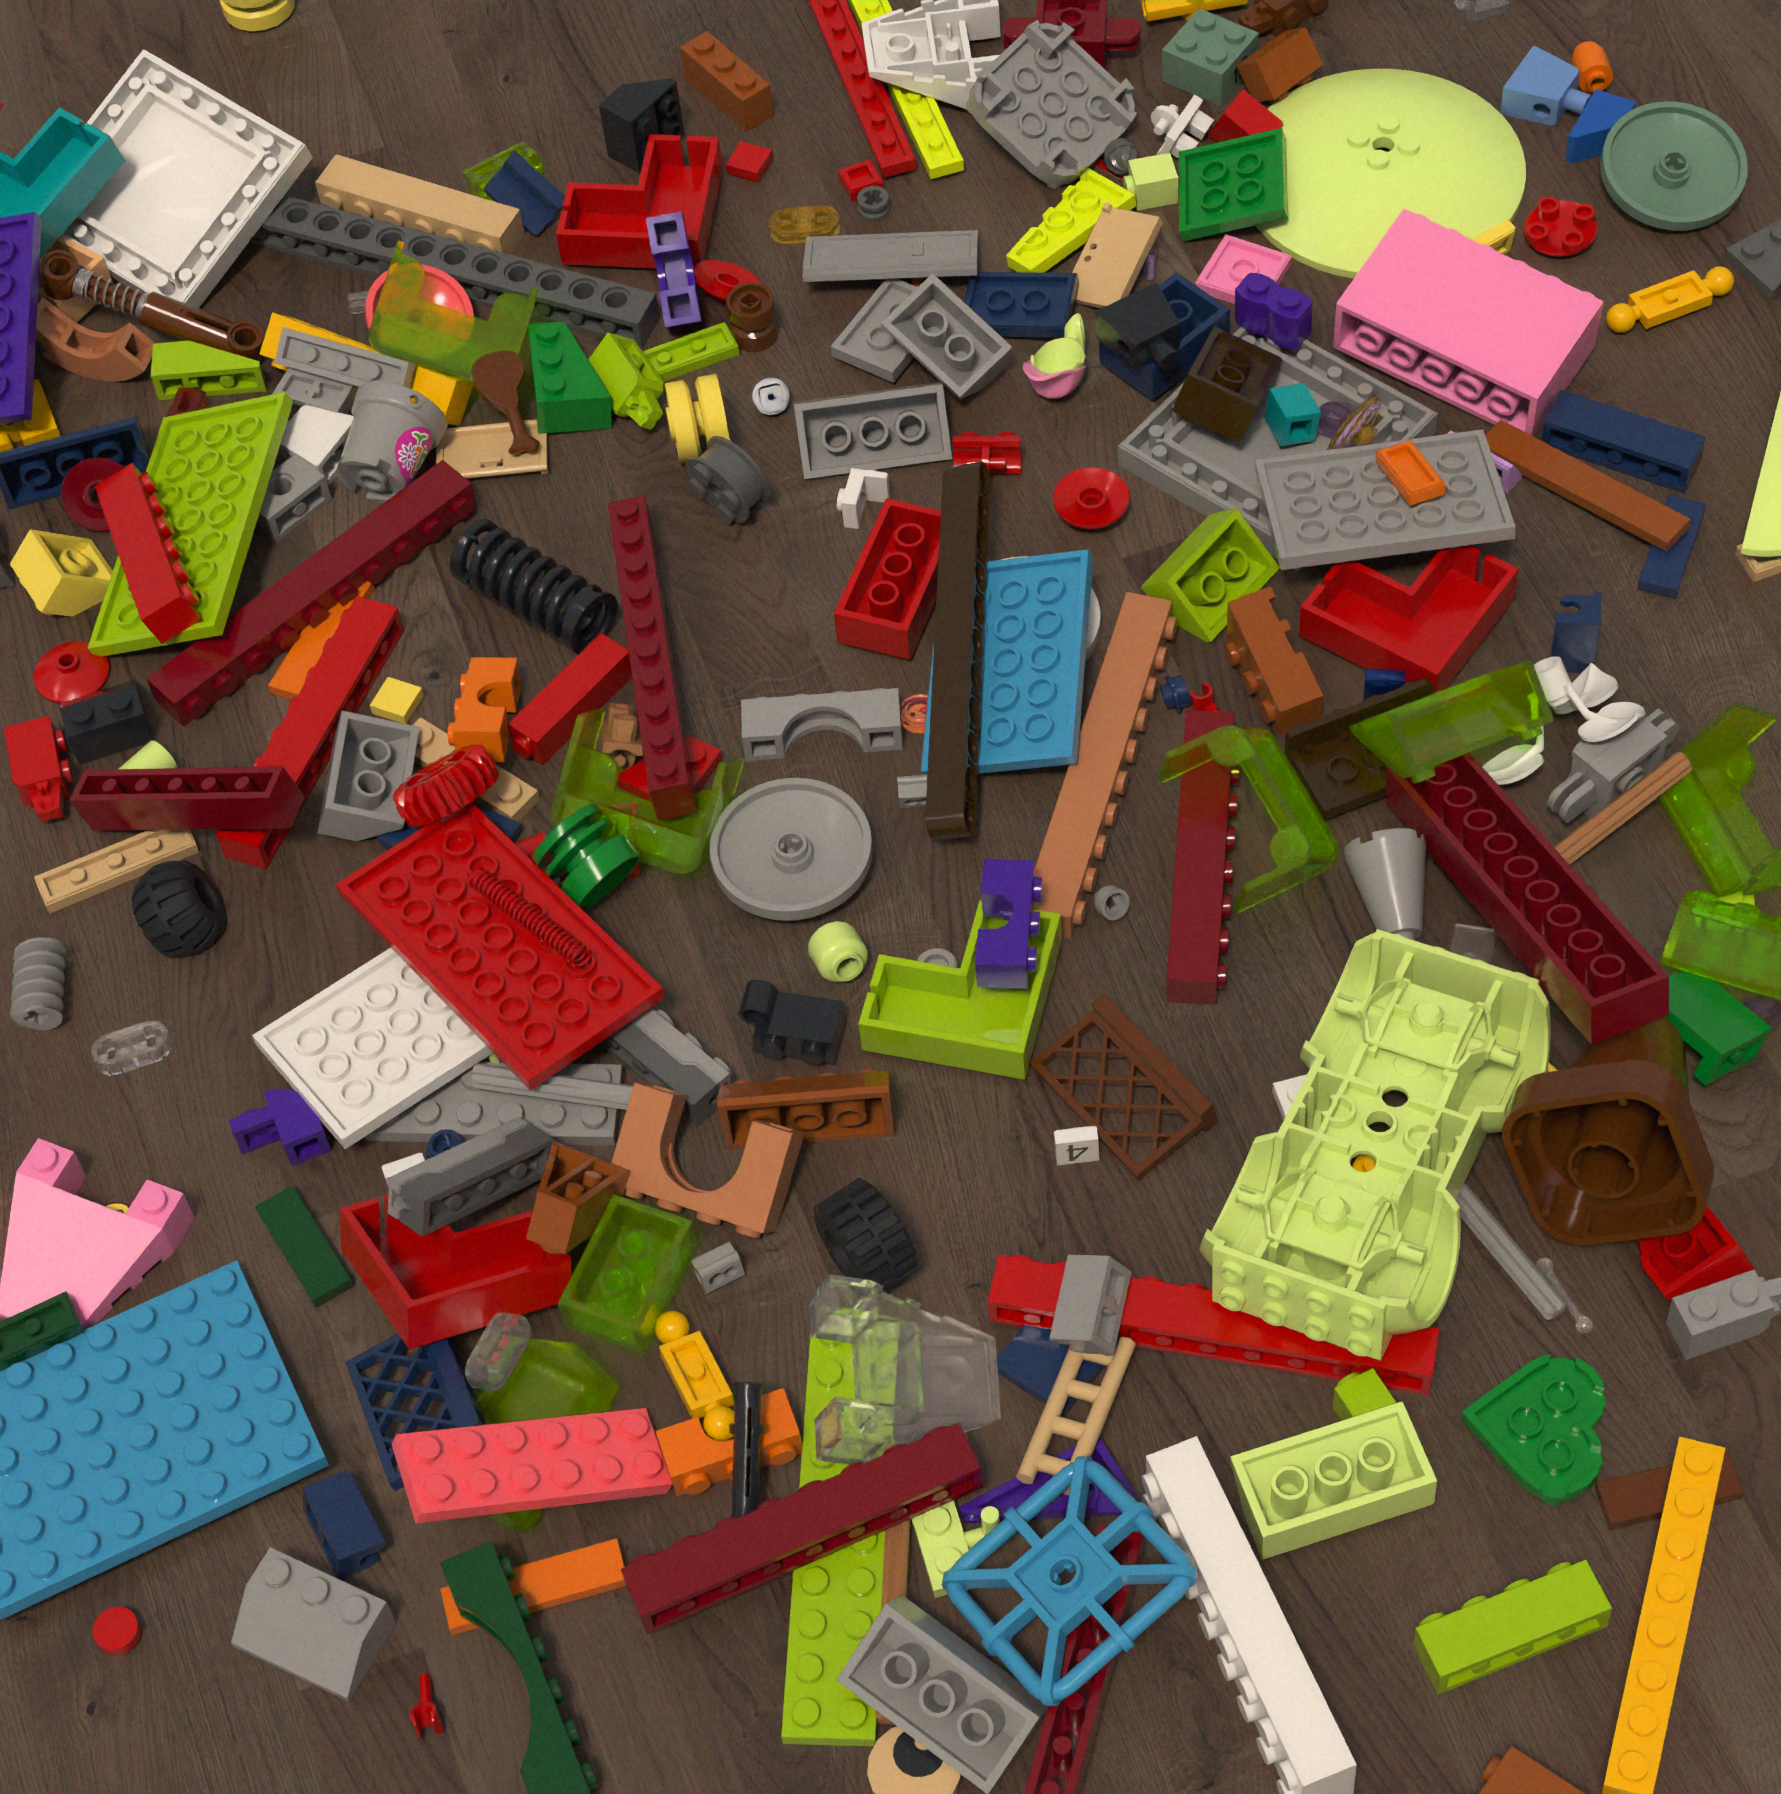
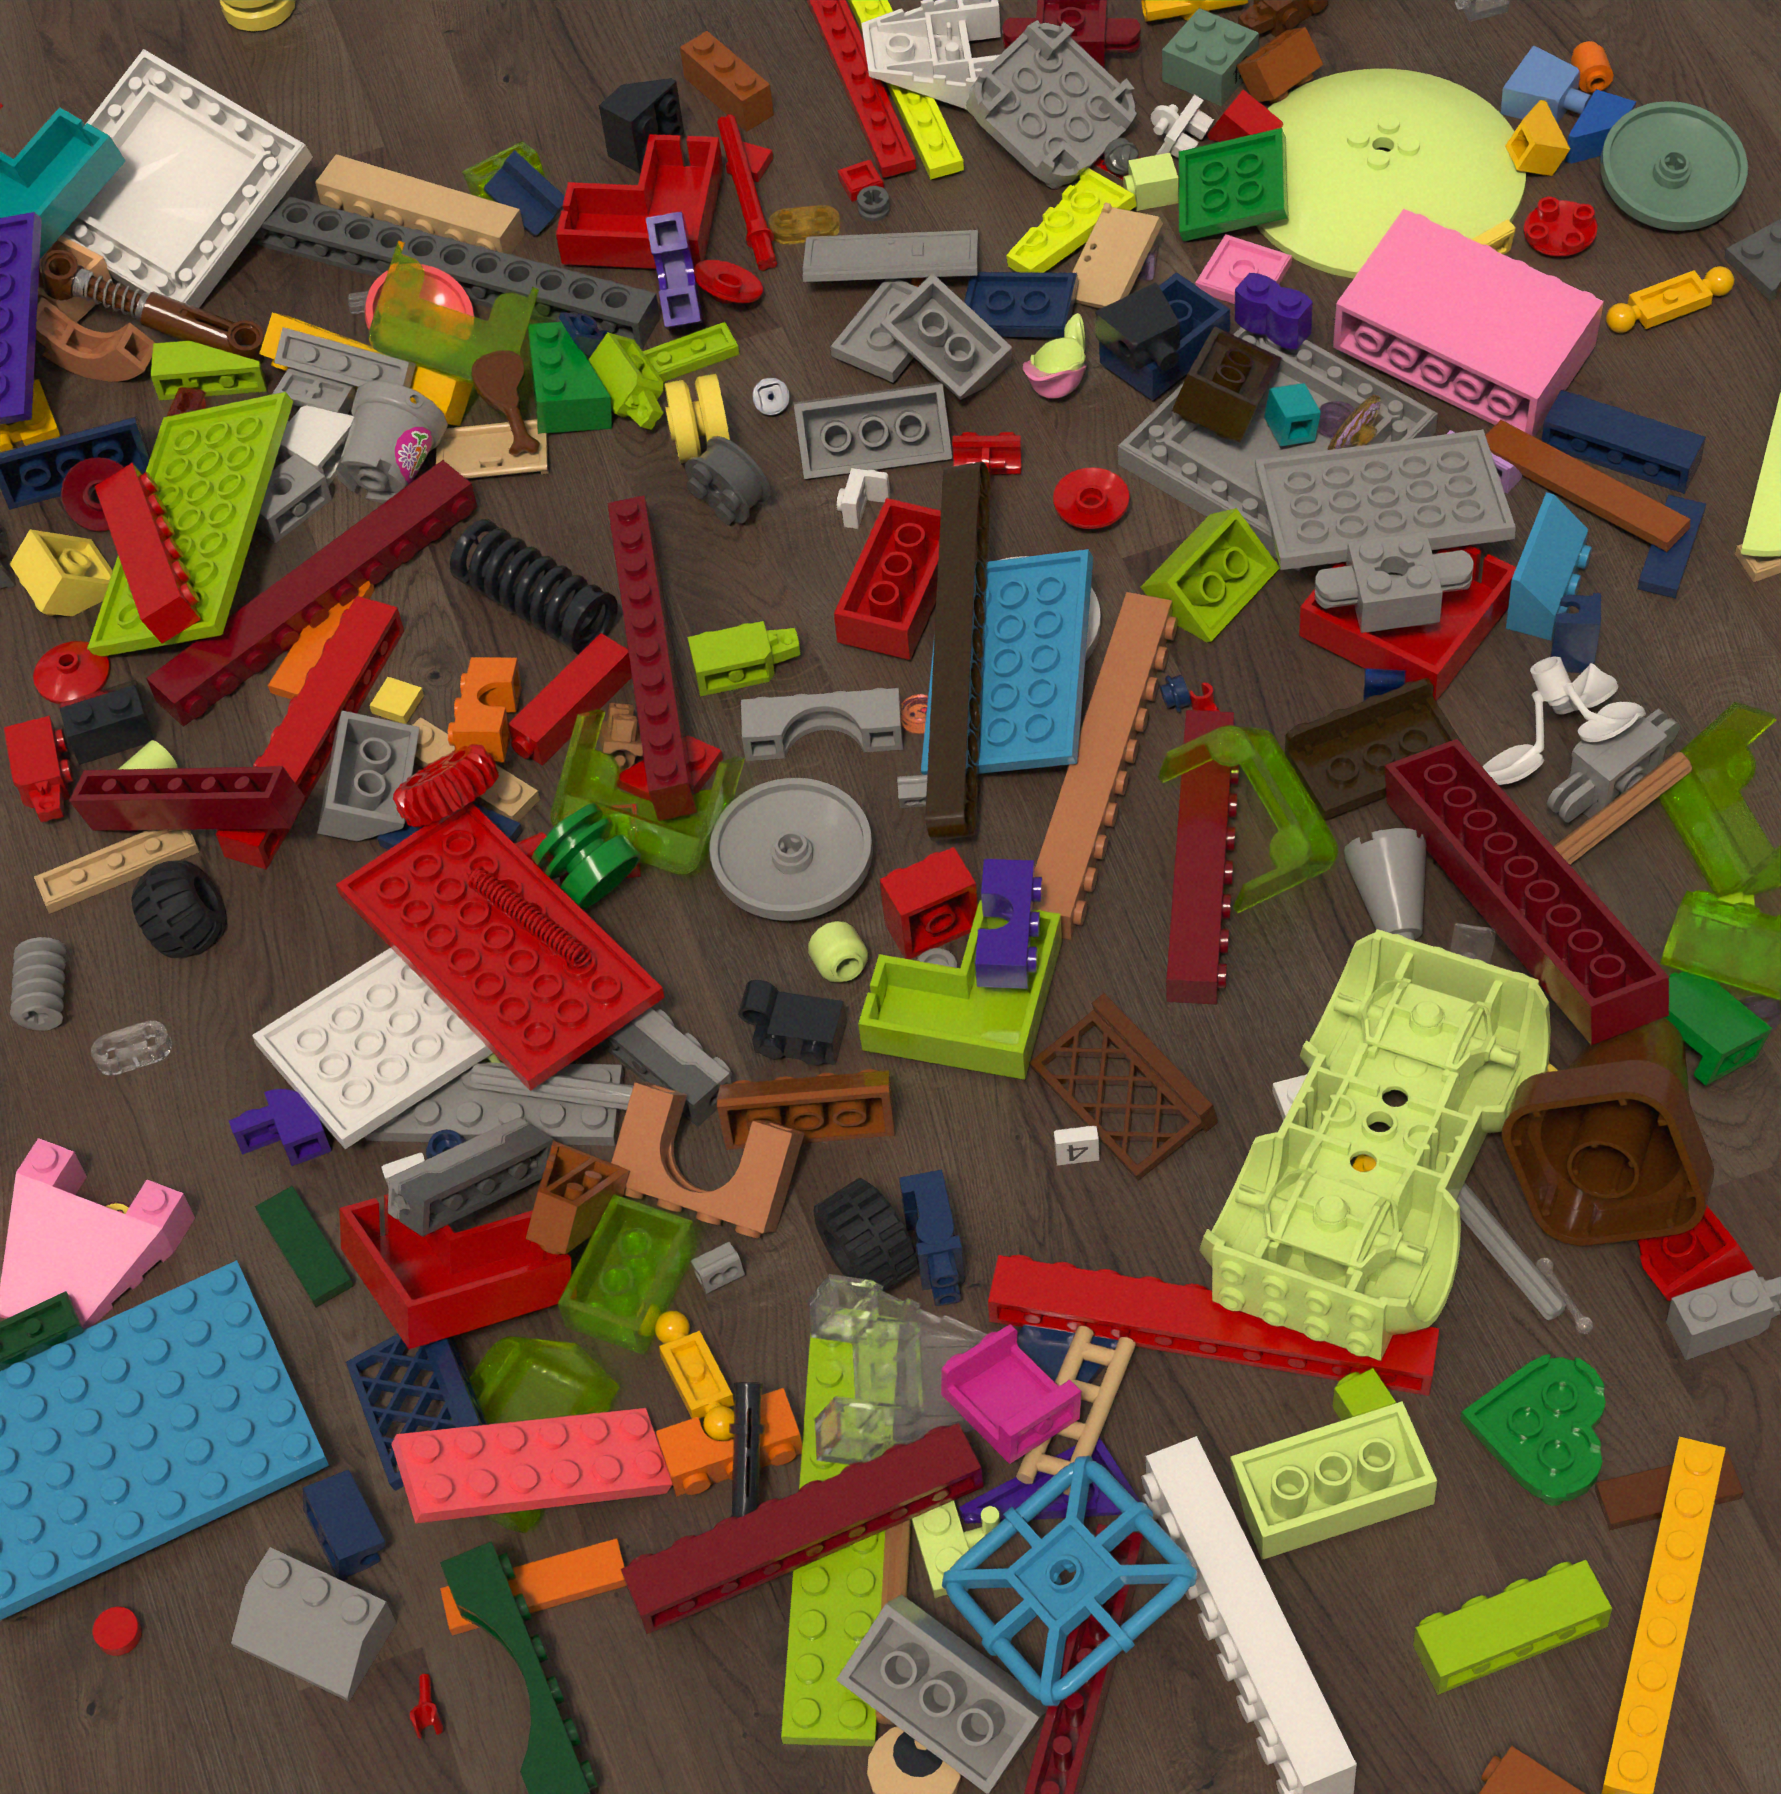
clear beam [465,1312,531,1392] -> none
reddish brown wheel [726,282,779,352] -> none
light grey hinge [1049,1255,1132,1356] -> none
light grey hinge [1093,885,1130,920] -> none
dark orange wedge [1223,586,1323,736] -> none
clear neon green windscreen [1349,660,1554,784] -> none
orange tile [1376,440,1445,506] -> none
none -> dark blue slope [559,312,611,356]
none -> lime hinge [687,621,801,697]
none -> red axle [717,114,777,271]
none -> red brick [879,847,978,960]
none -> dark blue hips [899,1169,965,1306]
none -> dark pink panel [941,1324,1081,1464]
none -> light grey brick [1315,531,1473,633]
none -> yellow slope [1505,100,1570,176]
none -> dark azure slope [1506,492,1592,641]

